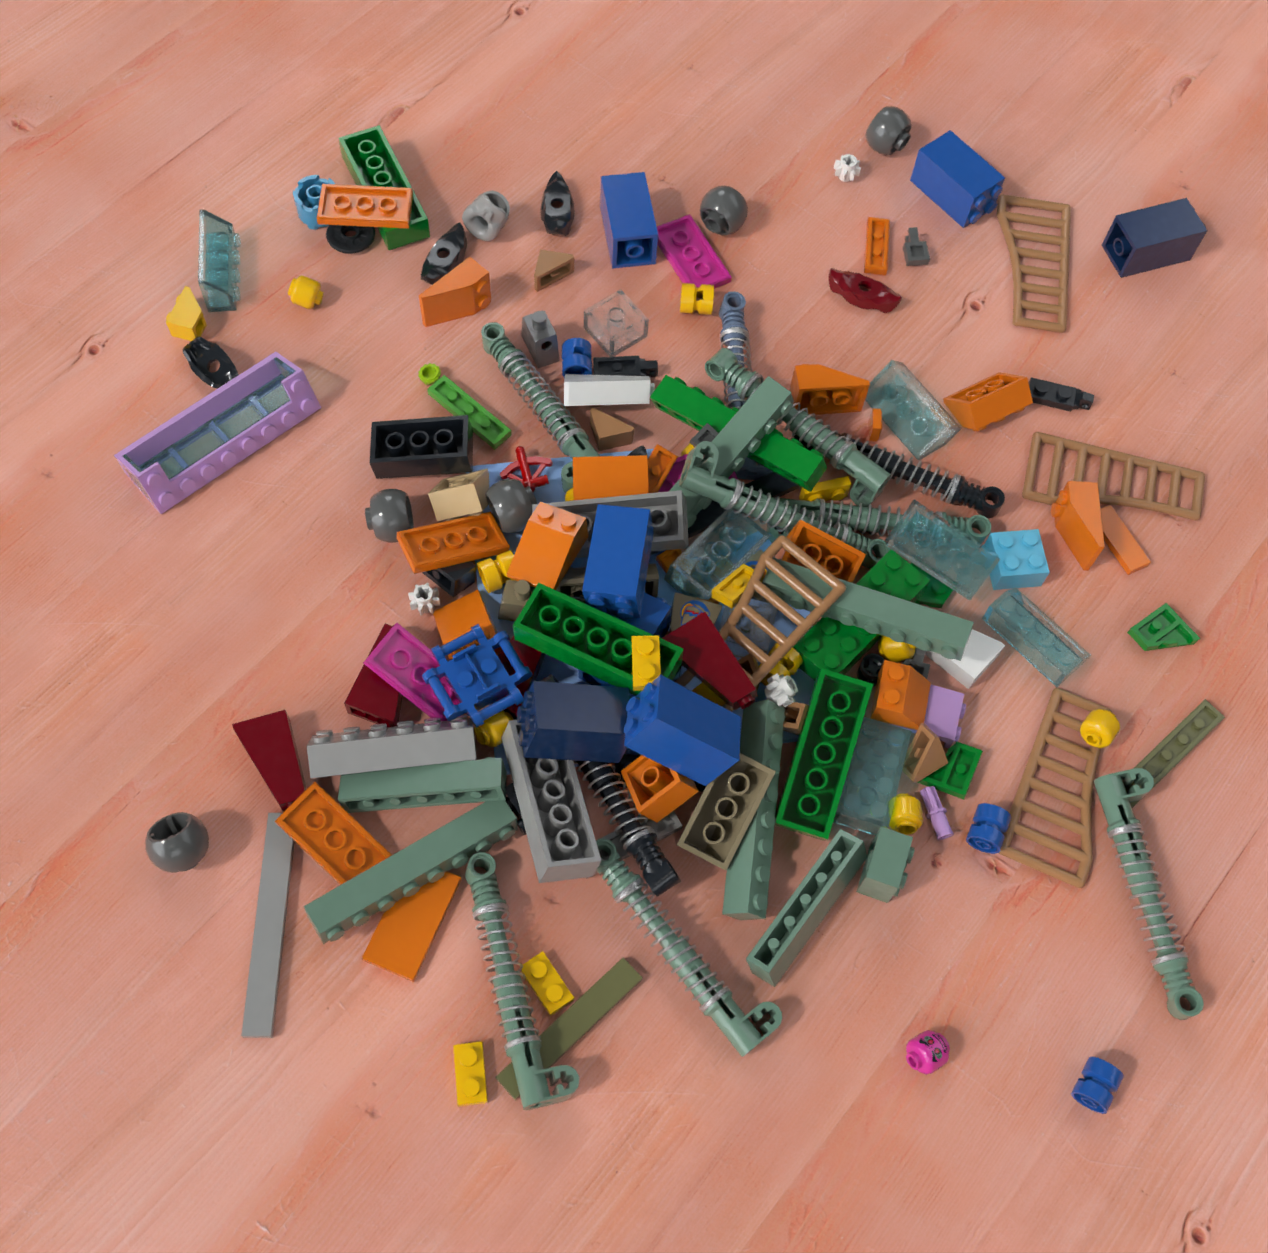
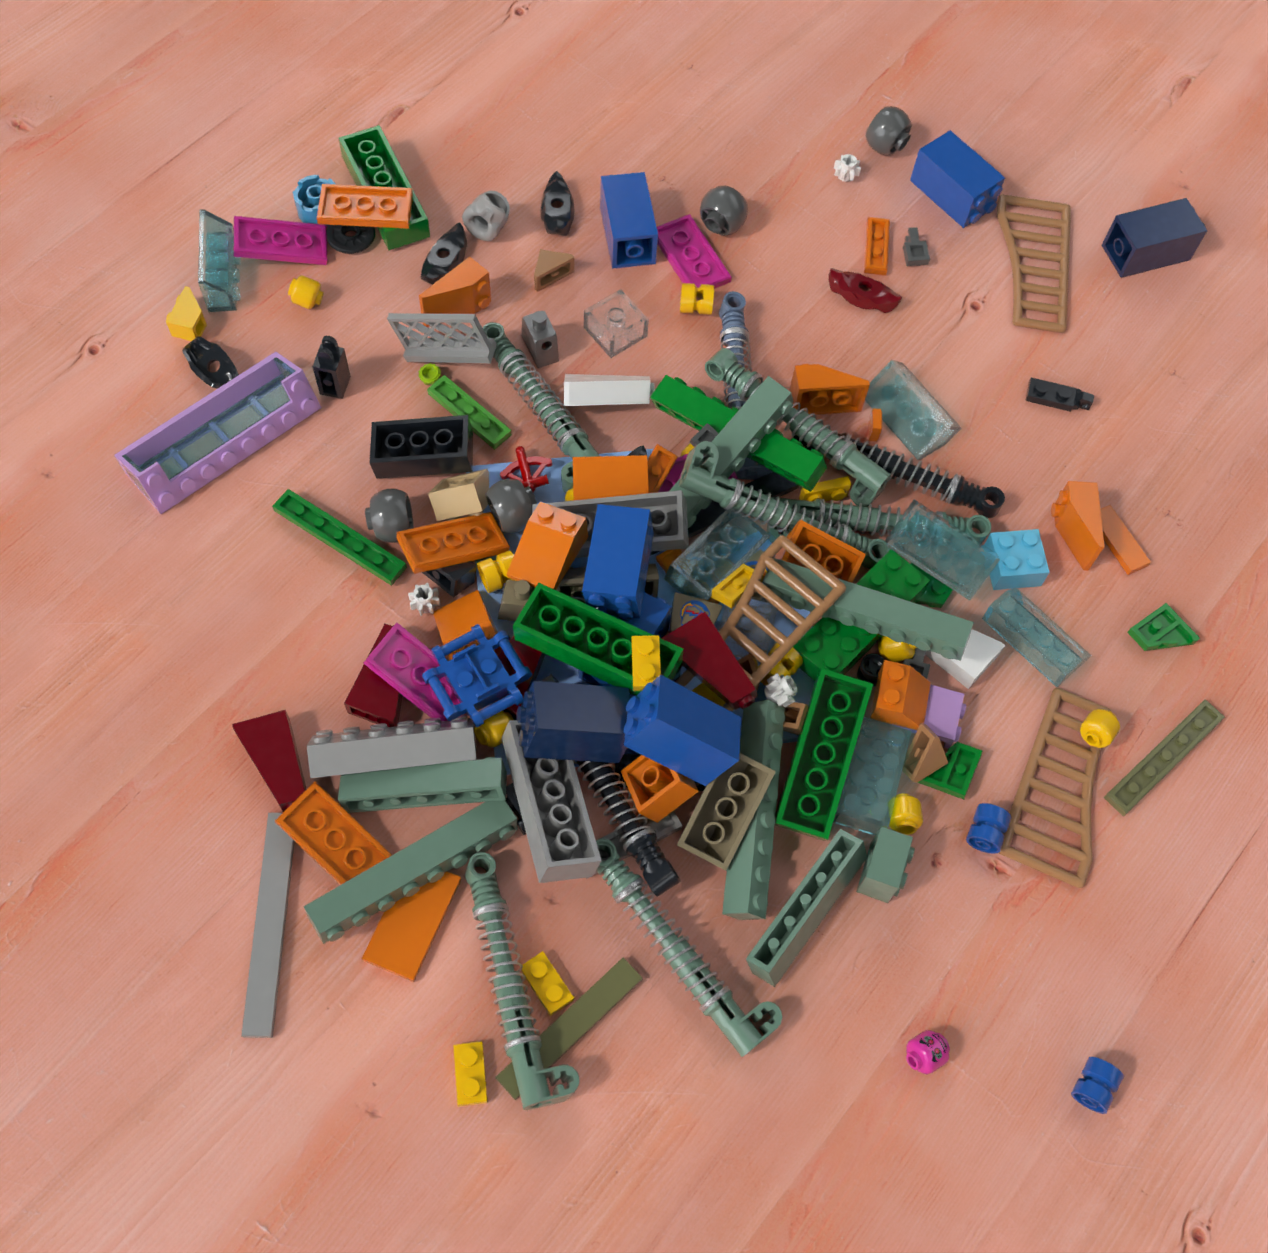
dark grey wheel [145,812,209,873] -> none
blue wheel [562,338,592,379] -> none
medium nougat slope [590,407,634,451] -> none
black hinge [593,355,658,377] -> none
lavender axle [920,786,954,840] -> none
orange slope [943,372,1033,431] -> none
medium nougat bar [1022,432,1205,520] -> none
sand green piece [1093,768,1204,1020] -> none
none -> dark pink tile [234,216,327,265]
none -> green plate [272,489,407,586]
none -> black hinge [312,335,351,399]
none -> light grey fence [387,313,497,363]

